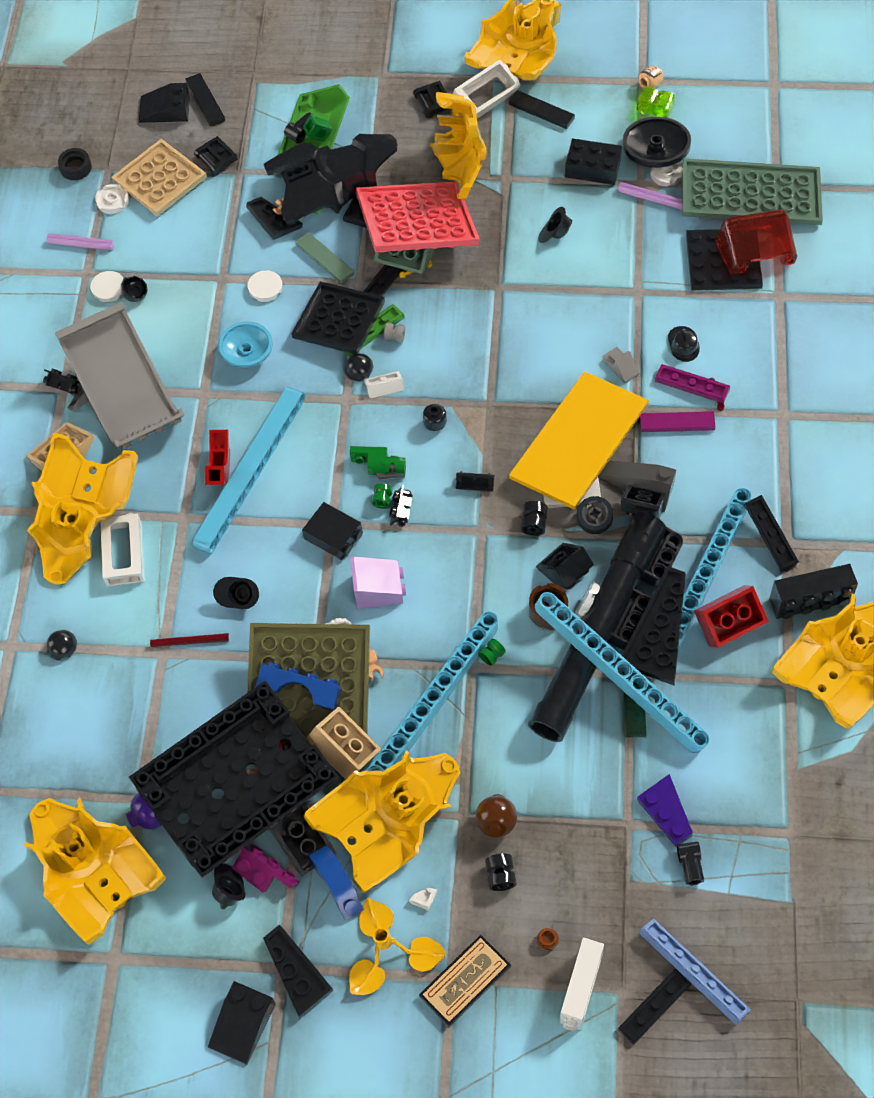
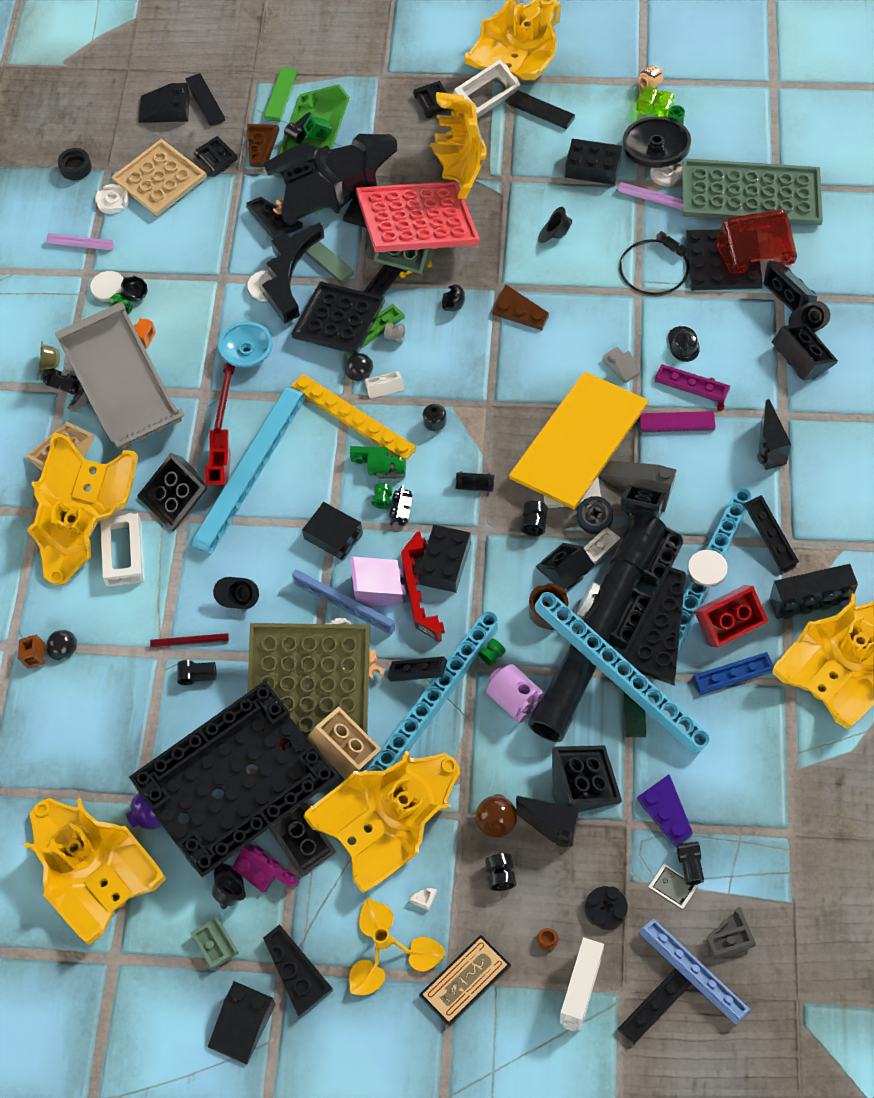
blue arch [255,662,342,710] -> none
blue arch [308,845,364,920] -> none
none -> dark orange brick [18,634,45,669]
none -> olive piece [37,341,60,381]
none -> green wheel [108,293,133,315]
none -> orange brick [134,318,156,349]
none -> black slope [137,453,208,532]
none -> black piece [177,660,217,685]
none -> sand green plate [190,917,239,970]
none -> dark red bar [214,362,235,433]
none -> reddish brown wing [247,124,280,167]
none -> black arch [262,222,325,324]
none -> bright green tile [264,67,298,122]
none -> yellow plate [291,374,416,461]
none -> medium blue tile [292,569,395,635]
none -> black plate [387,656,447,682]
none -> red slope [401,531,445,642]
none -> black brick [418,525,471,593]
none -> black hair [442,284,465,311]
none -> lavender cylinder [486,664,544,723]
none -> reddish brown wing [493,284,549,330]
none -> black slope [516,796,579,847]
none -> black slope [552,745,622,812]
none -> white plate [584,527,621,566]
none -> black plate [585,886,628,930]
none -> black piece [619,239,689,295]
none -> sticker [649,864,698,909]
none -> black axle [656,231,687,257]
none -> green wheel [668,105,685,125]
none -> white tile [688,550,728,587]
none -> blue tile [692,652,774,695]
none -> dark grey wing [707,907,756,959]
none -> black slope [757,399,791,470]
none -> black slope [763,260,818,312]
none -> black slope [771,323,838,381]
none -> black piece [788,301,831,332]

